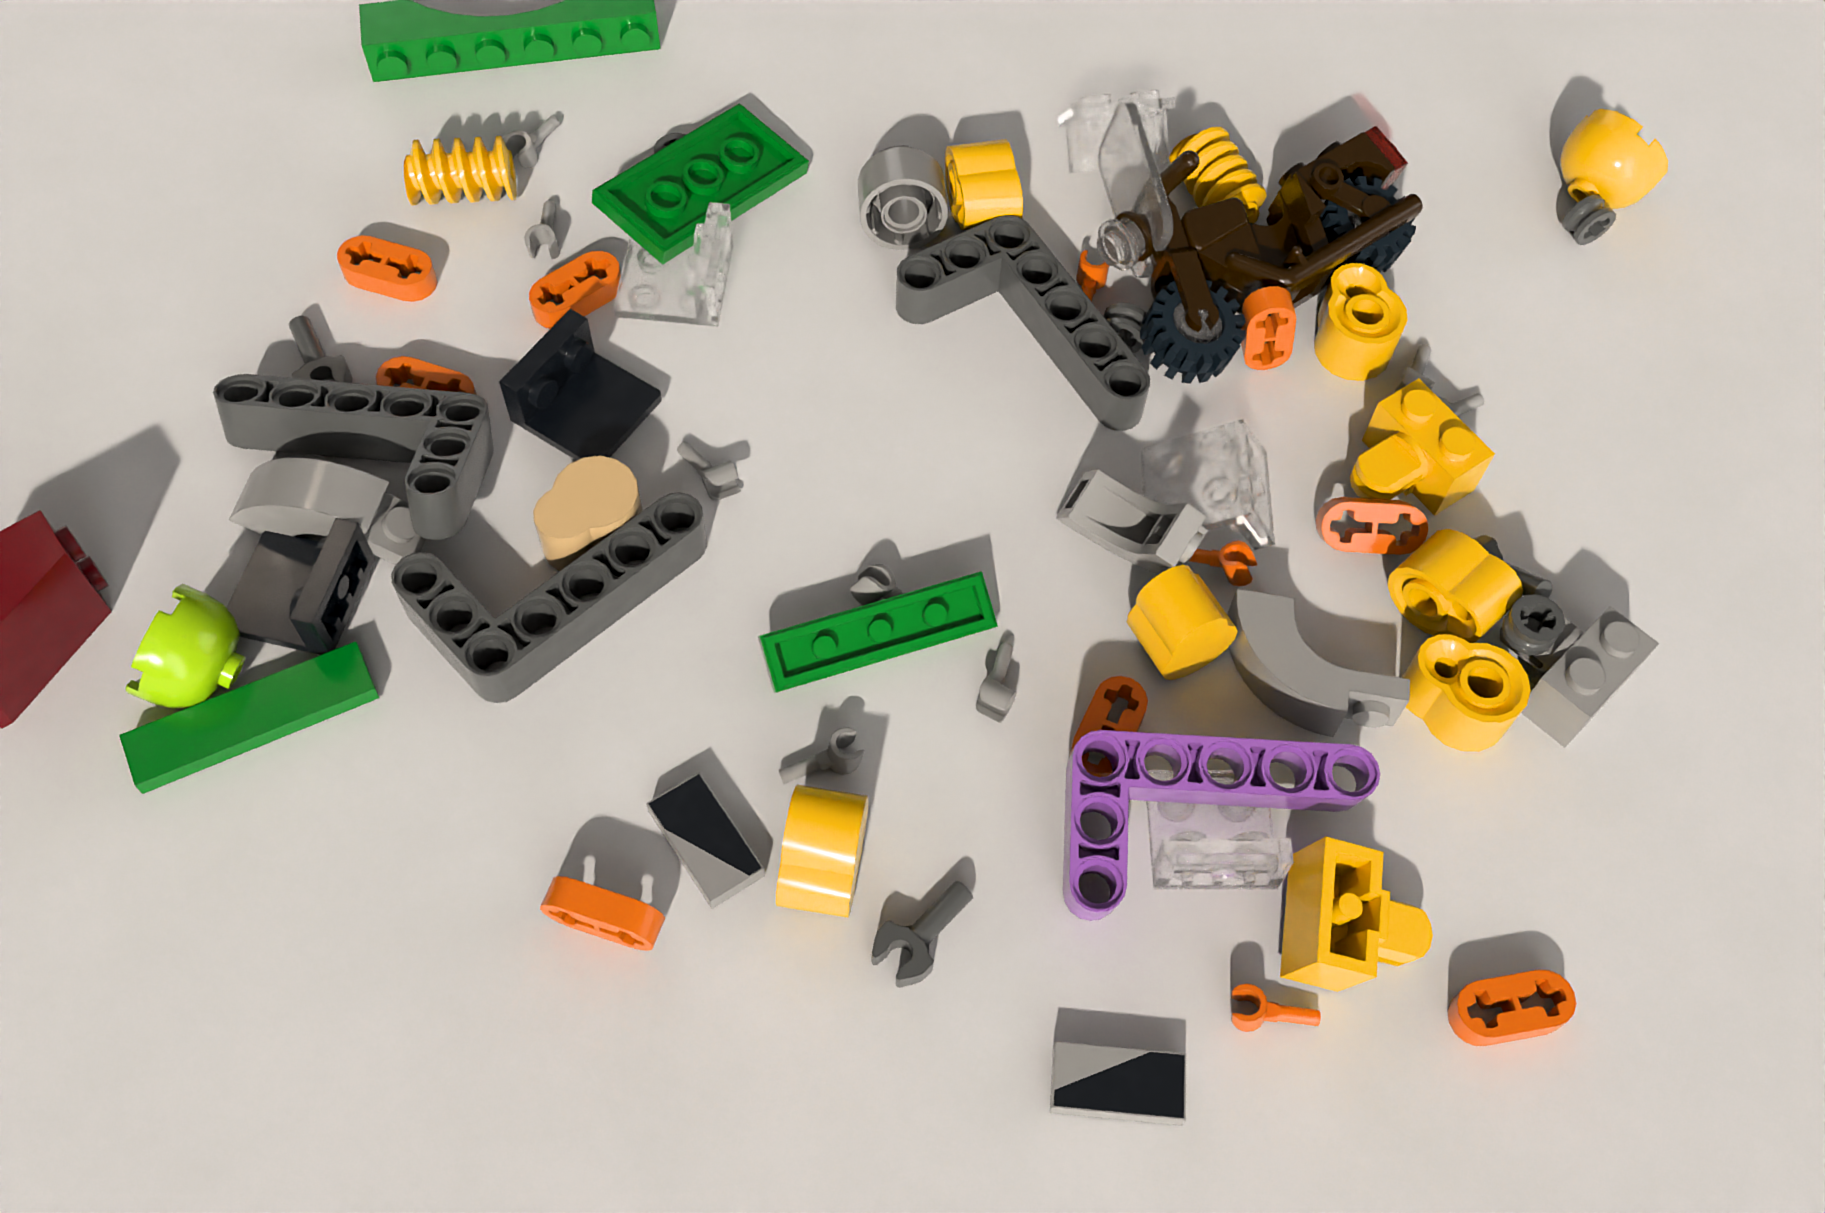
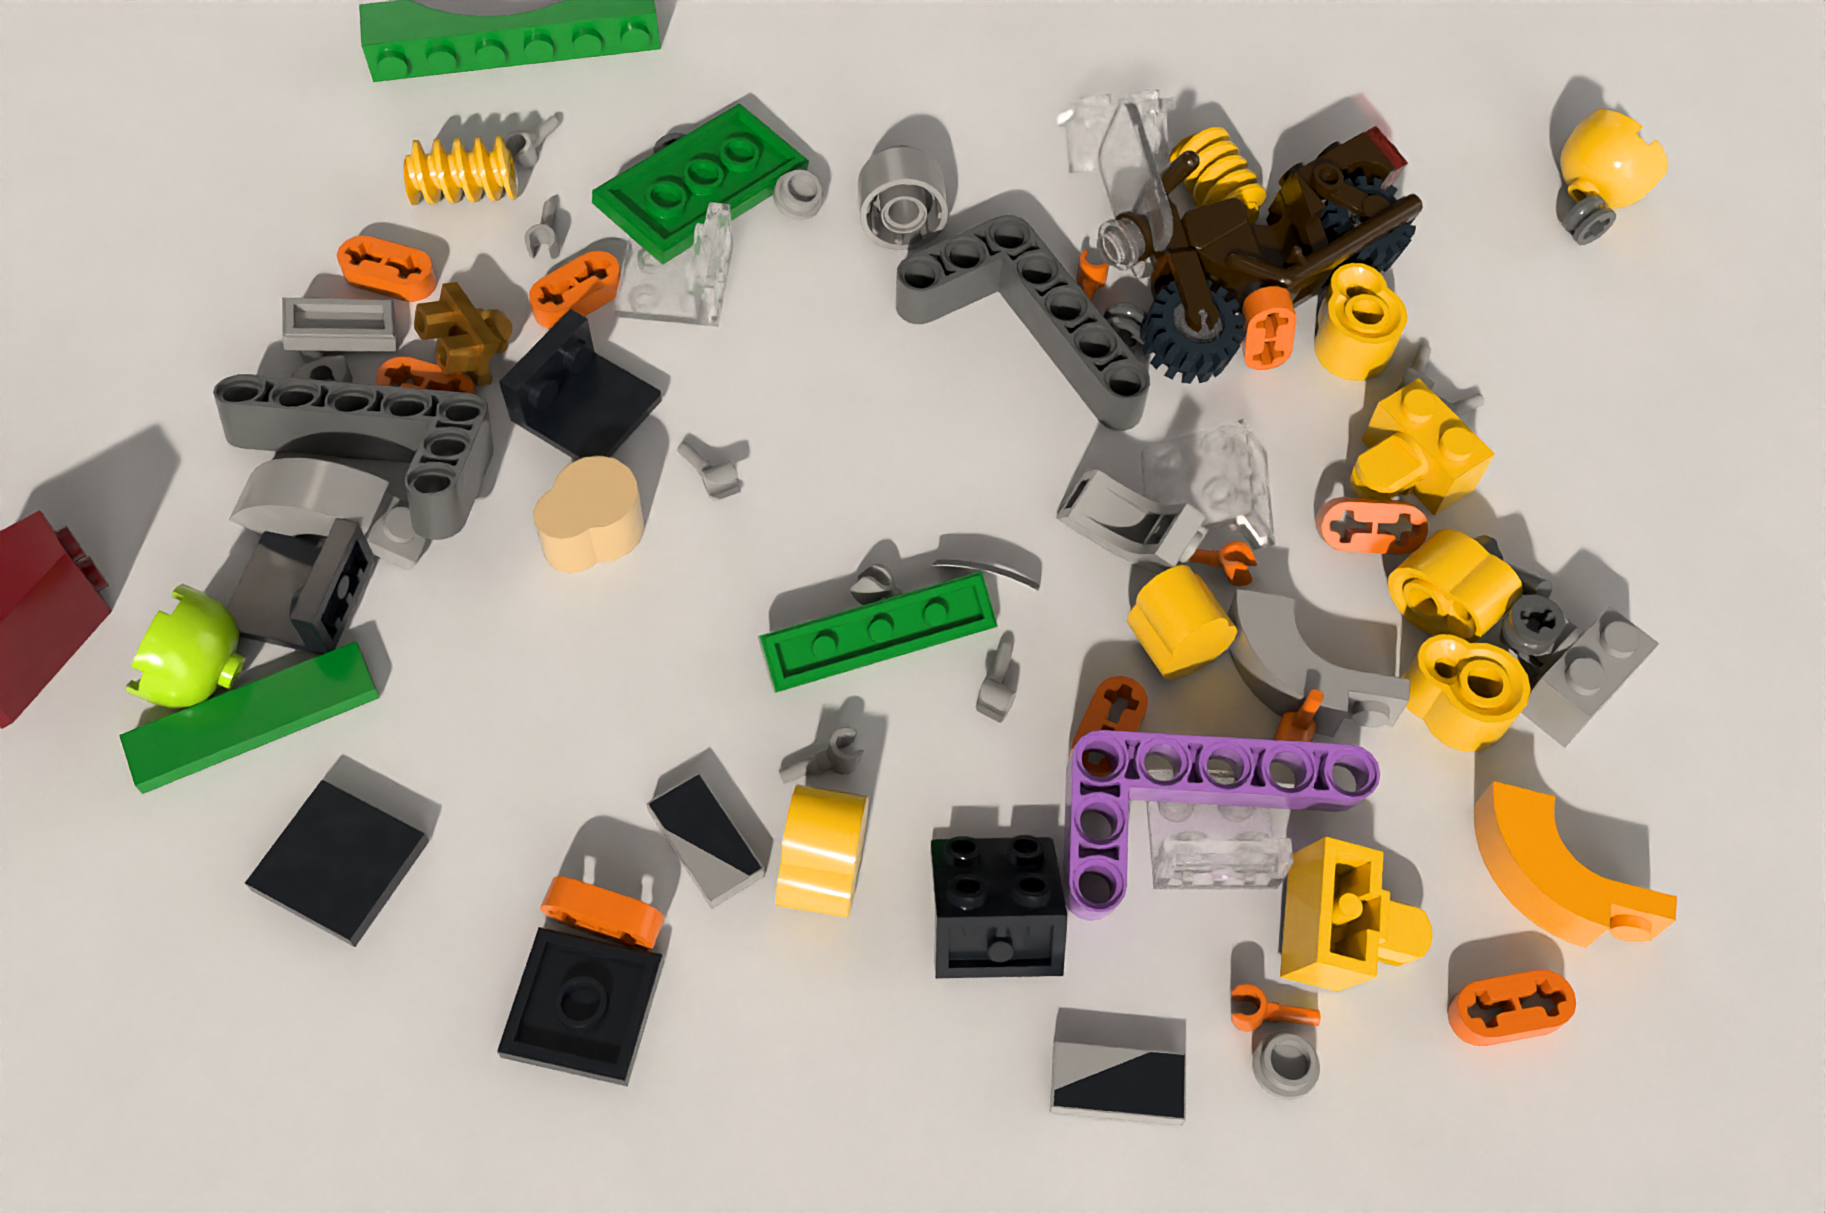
dark grey beam [391,492,707,703] -> none
dark grey bar [871,881,973,988] -> none
yellow piece [945,139,1023,230] -> none
none -> black tile [245,779,429,947]
none -> light grey tile [282,297,396,352]
none -> pearl gold hips [414,282,512,387]
none -> black tile [497,927,665,1087]
none -> light grey plate [773,170,824,220]
none -> black bracket [930,835,1067,979]
none -> black sticker [932,560,1040,591]
none -> light grey plate [1252,1032,1320,1100]
none -> orange hand [1273,689,1324,742]
none -> light orange arch [1474,781,1677,948]

